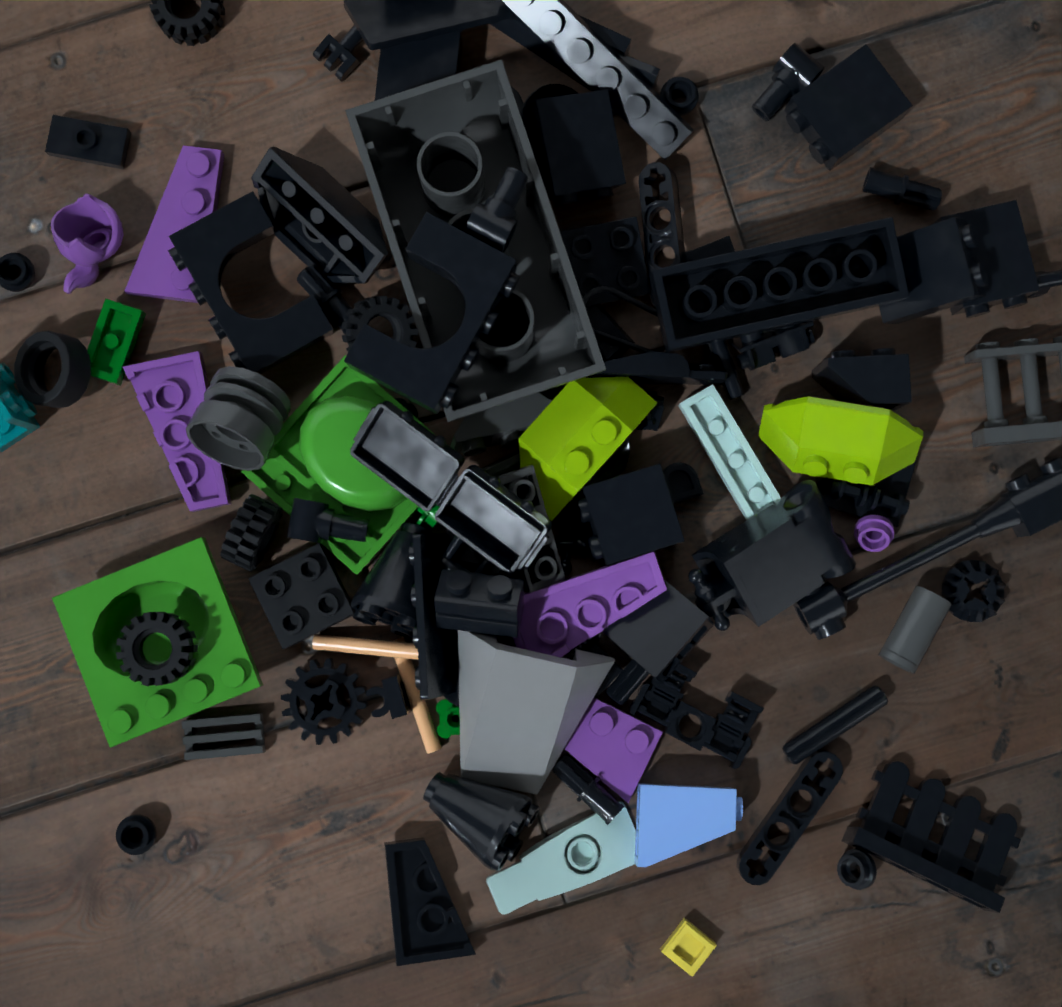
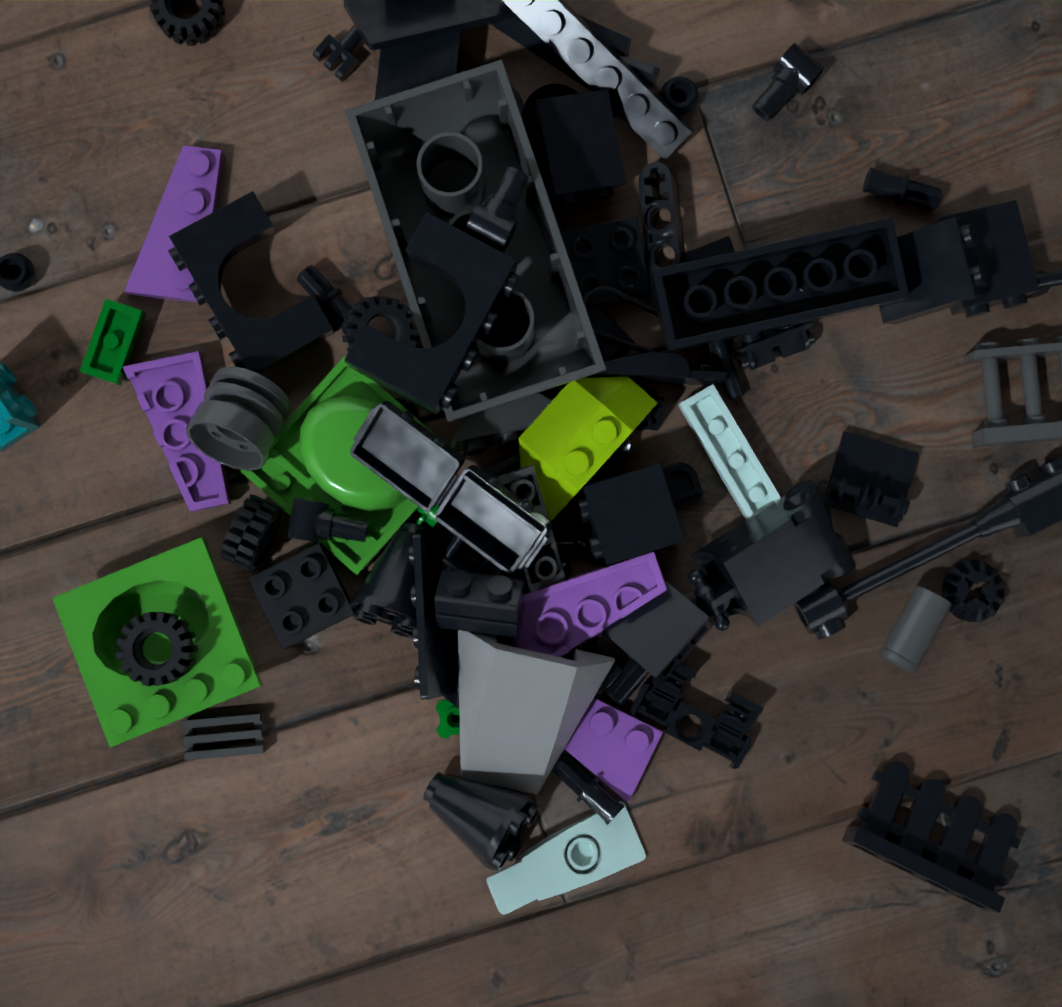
black tyre [14,331,91,408] -> none
black plate [45,115,131,169] -> none
medium lavender hair [51,193,124,294] -> none
black plate [116,814,157,855] -> none
black wedge [251,146,388,284] -> none
black gear [281,658,368,745] -> none
light nougat bar [312,634,418,660] -> none
black tile [366,674,411,719] -> none
black wing [384,837,476,966] -> none
light nougat bar [393,637,442,754] -> none
light blue slope [634,783,743,867] -> none
light yellow tile [660,917,717,977] -> none
black beam [737,750,843,885] -> none
lime wedge [758,396,923,485] -> none
black axle [782,686,888,765] -> none
black brick [784,44,913,171] -> none
black slope [812,348,912,411] -> none
black plate [837,849,877,890] -> none
medium lavender plate [854,515,894,552] -> none

